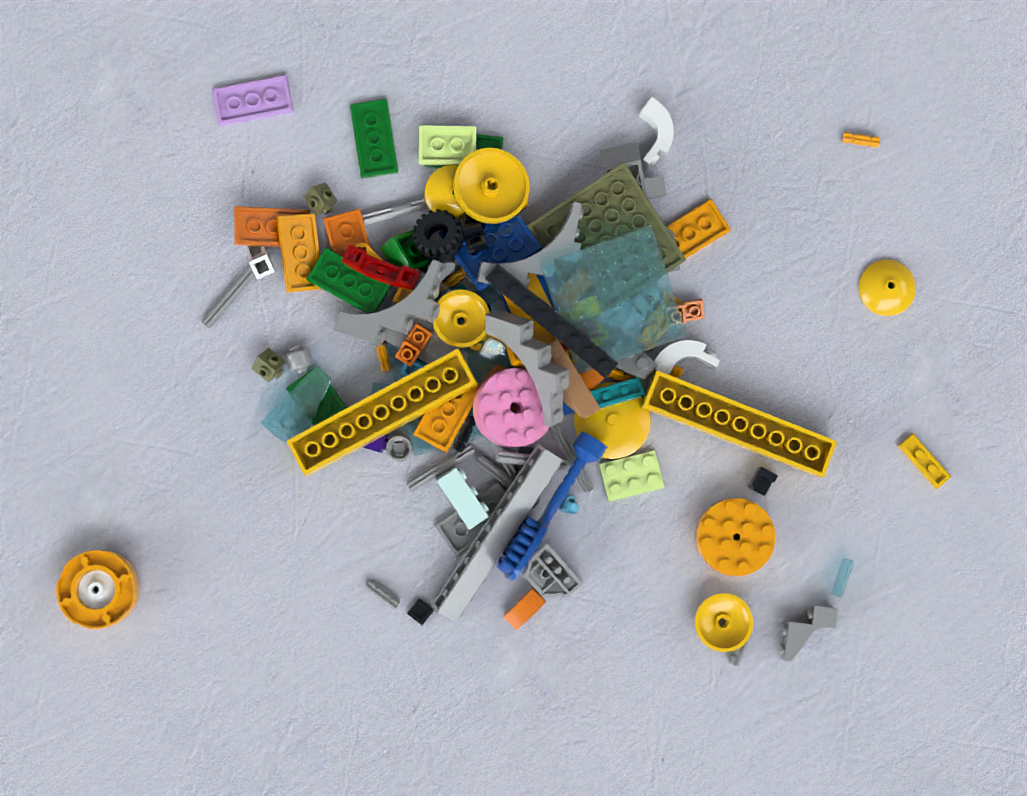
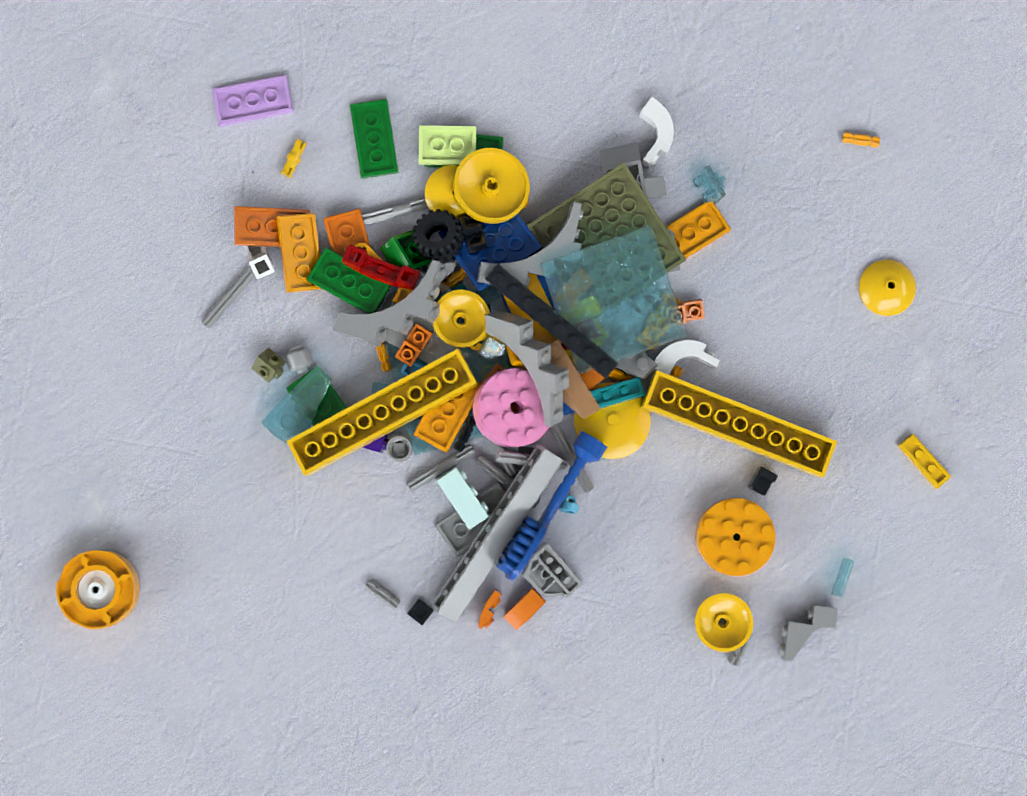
olive brick [303,182,338,215] -> none
yellowish green plate [599,450,665,502] -> none
none -> yellow pin [280,139,307,178]
none -> orange slope [478,589,501,629]
none -> clear light blue hips [693,166,727,204]

